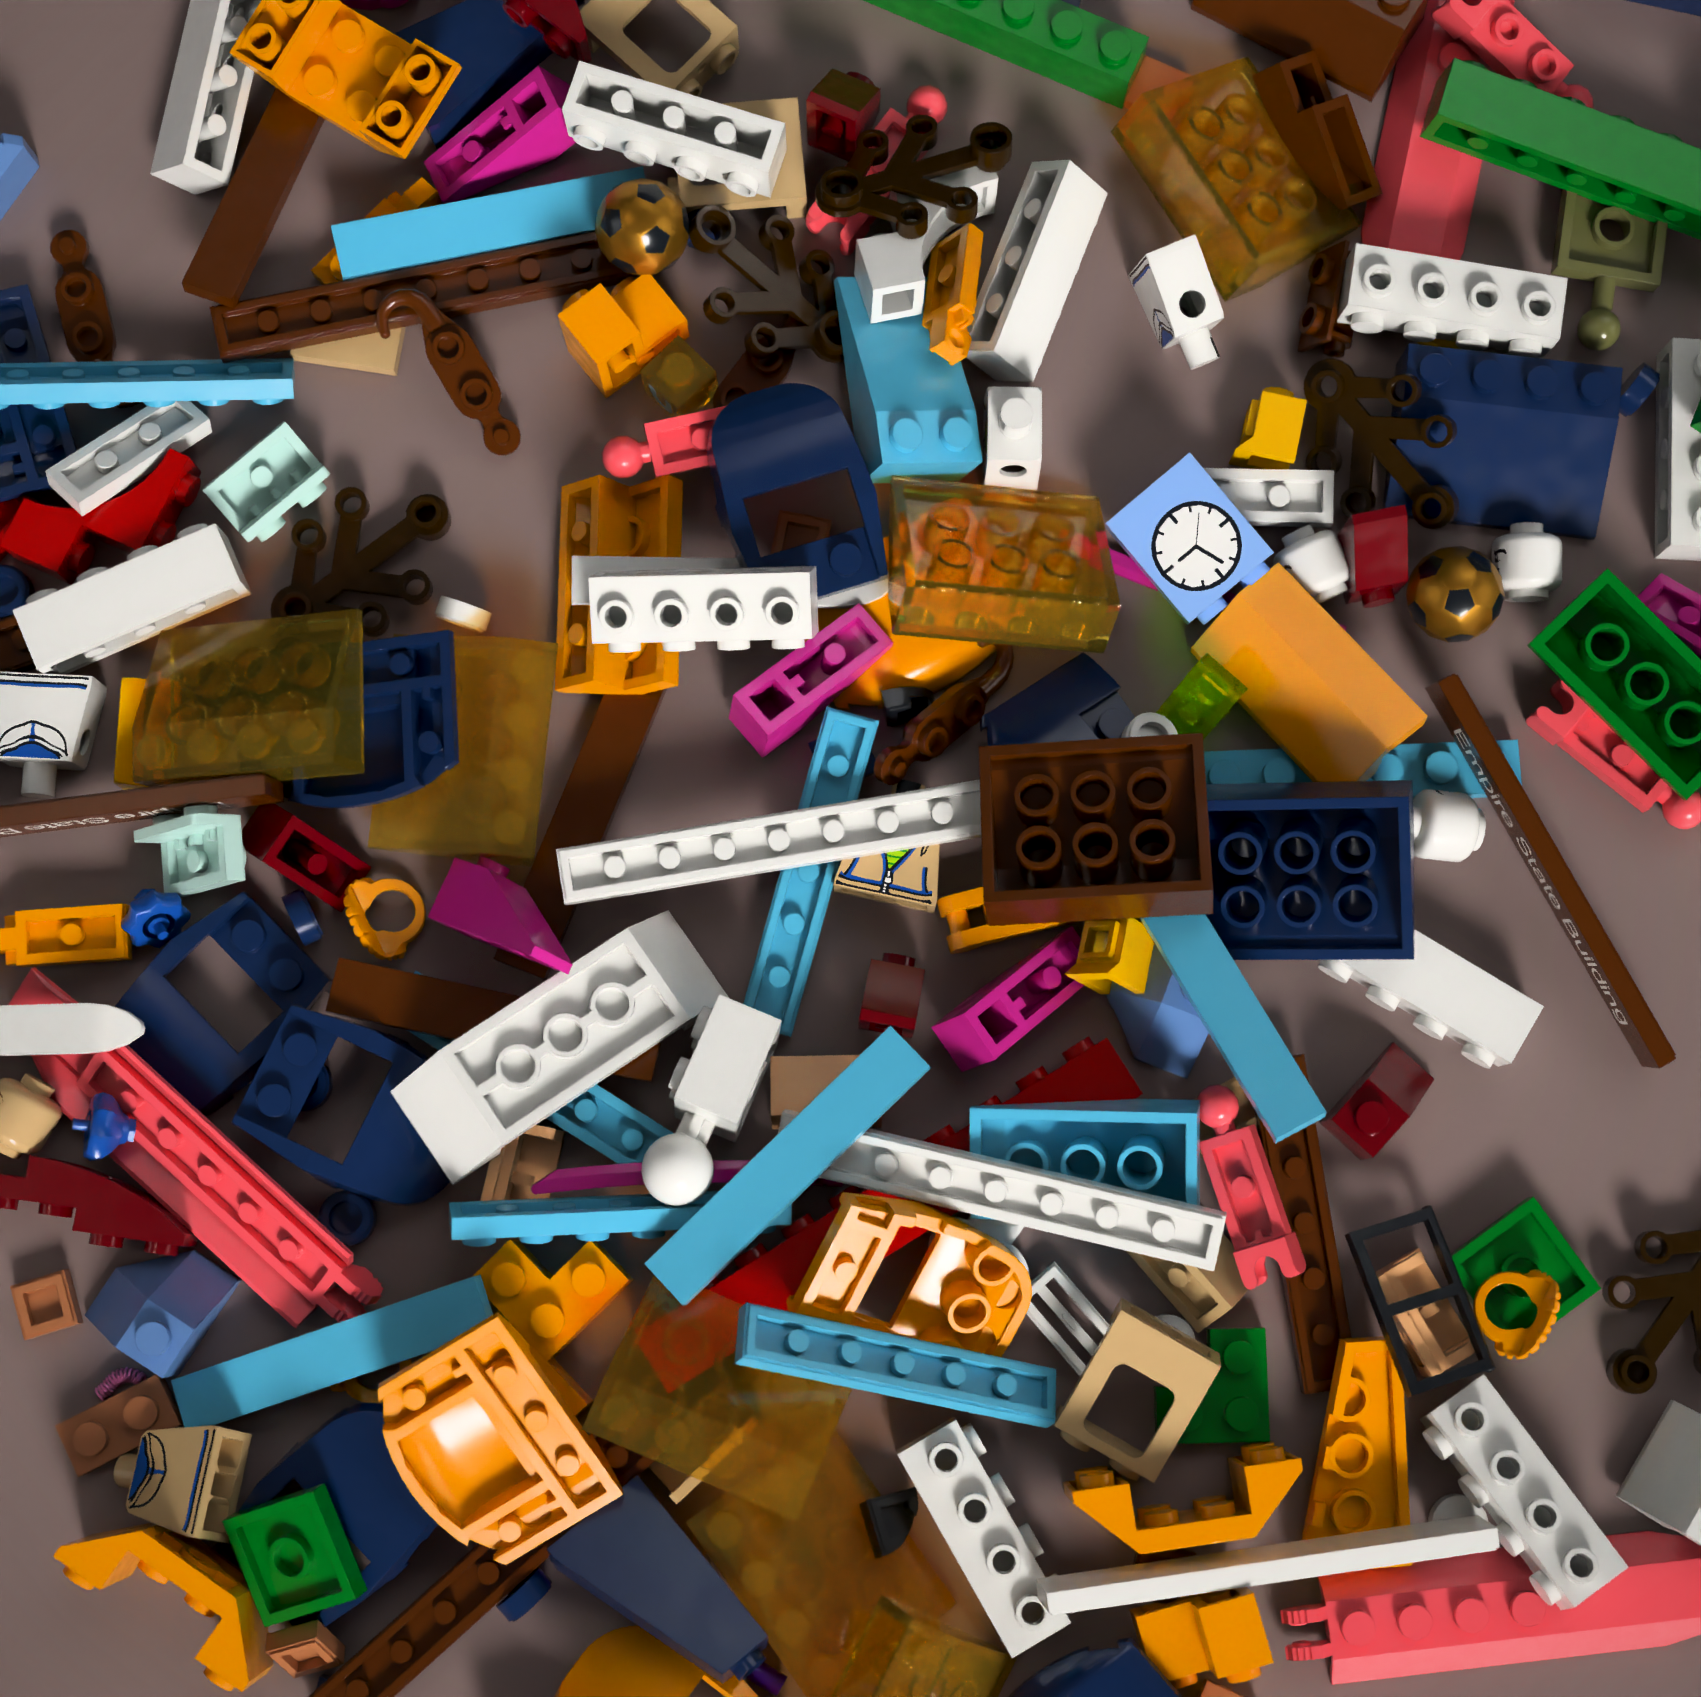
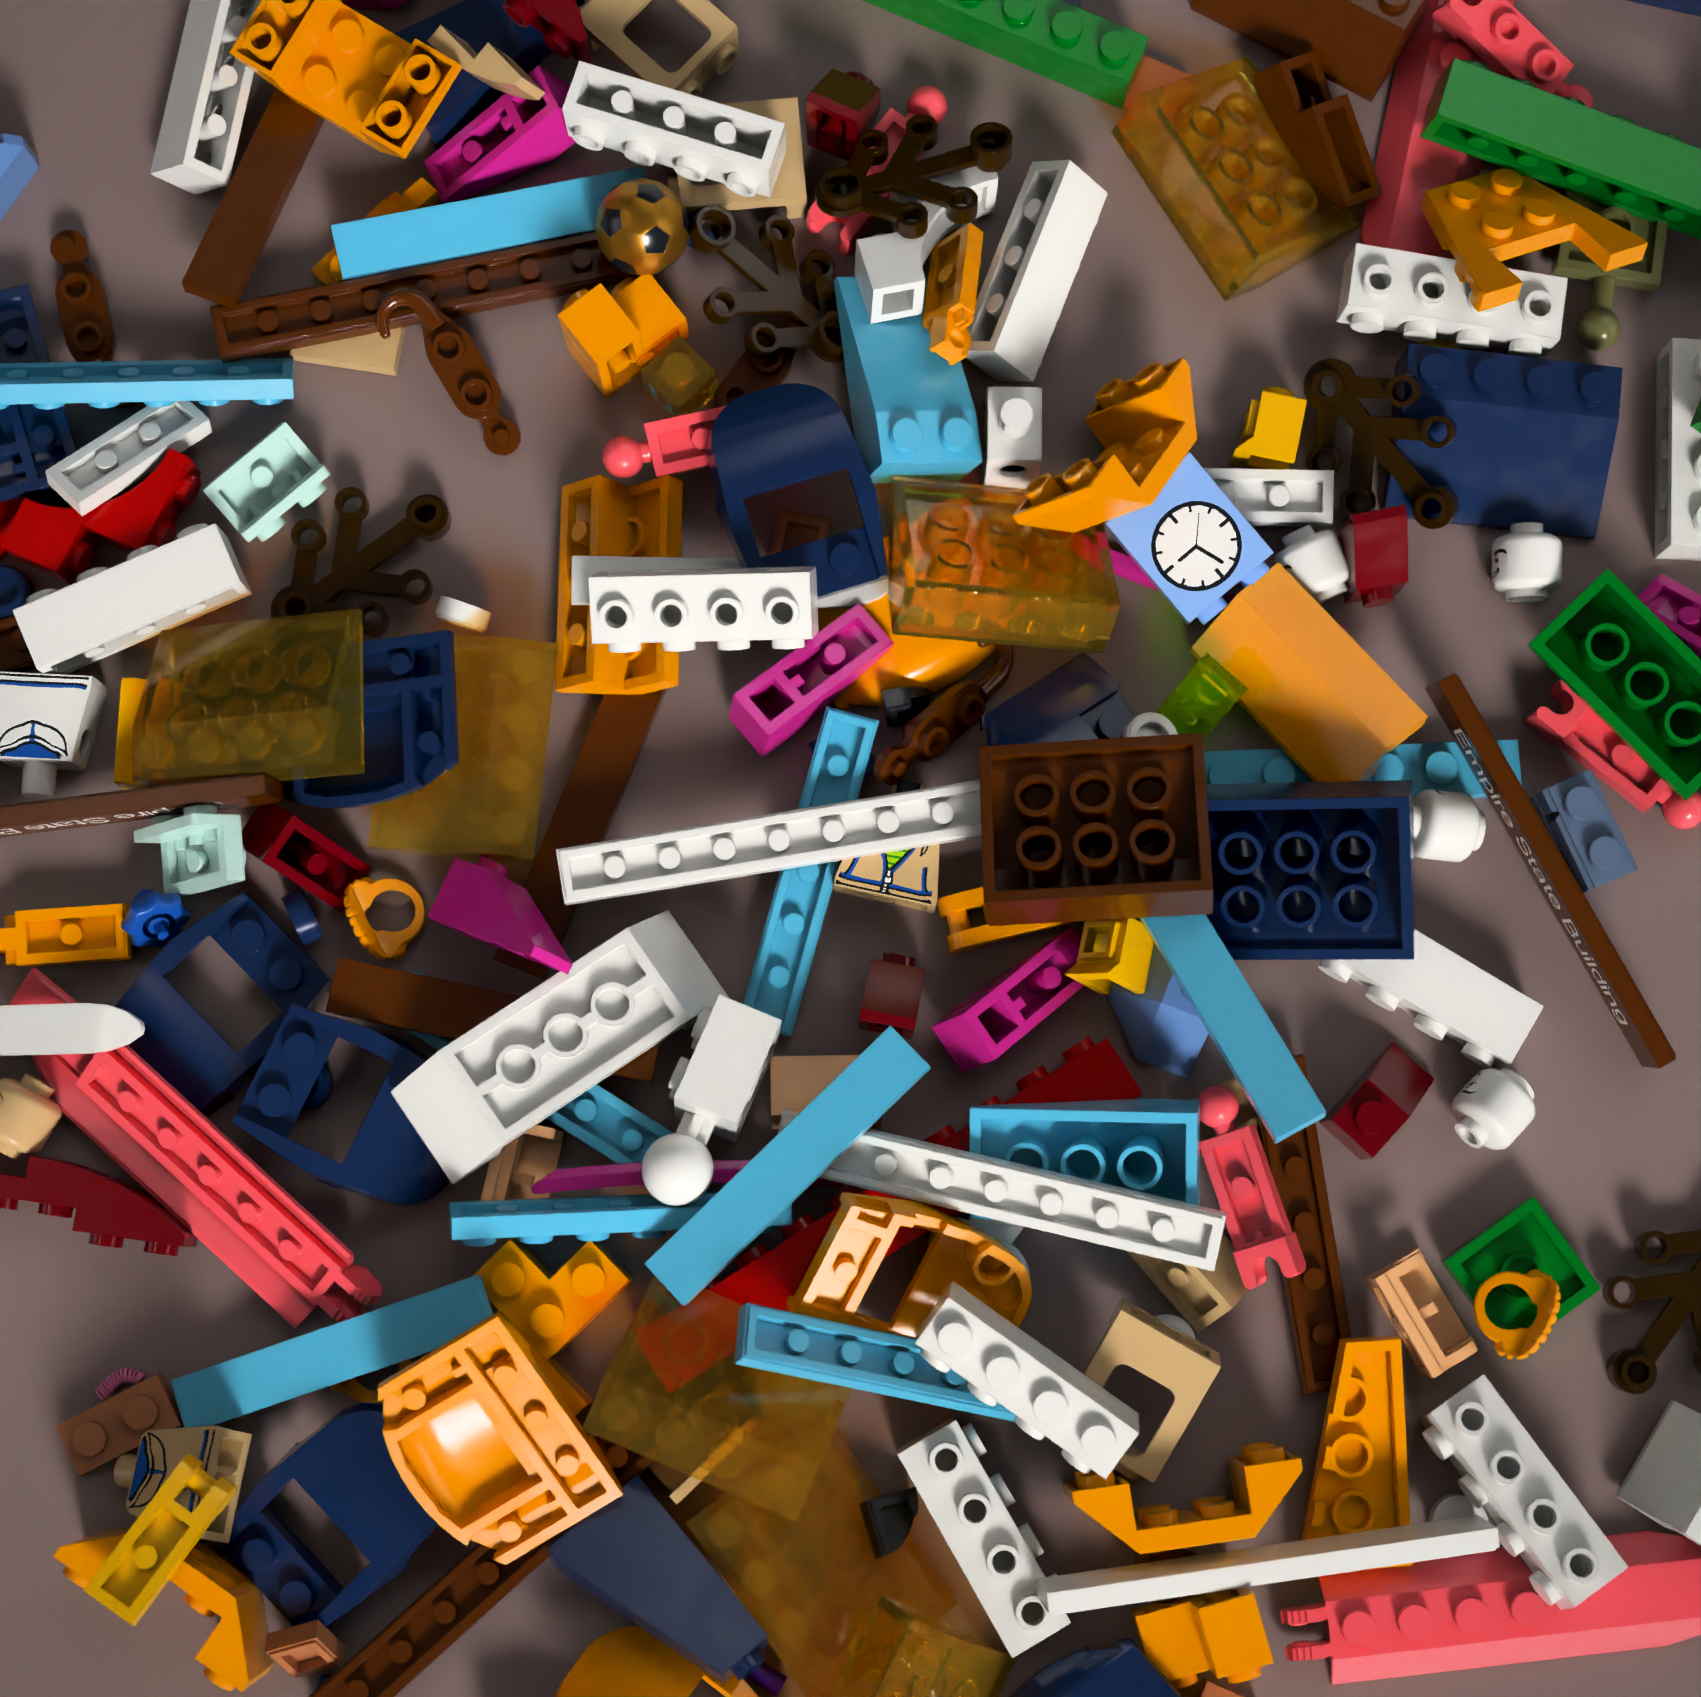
nougat tile [10,1269,83,1340] -> none
blue piece [71,1092,136,1161] -> none
medium blue slope [85,1250,241,1378] -> none
green plate [222,1483,368,1627] -> none
dark blue tile [318,1190,377,1246] -> none
dark blue tile [496,1566,552,1622] -> none
white tile [1026,1261,1110,1377] -> none
white torso [1128,234,1224,370] -> none
green plate [1154,1327,1270,1444] -> none
reddish brown hinge [1298,240,1354,358] -> none
black window [1345,1205,1496,1398] -> none
pearl gold piece [1406,546,1504,643] -> none
dark blue tile [1619,362,1660,417] -> none
none -> yellow plate [83,1453,237,1627]
none -> tan slope [427,25,545,101]
none -> white brick [915,1281,1139,1479]
none -> light orange slope [1012,357,1197,533]
none -> light orange wing [1421,168,1648,312]
none -> white head [1451,1068,1536,1150]
none -> sand blue brick [1529,769,1638,894]

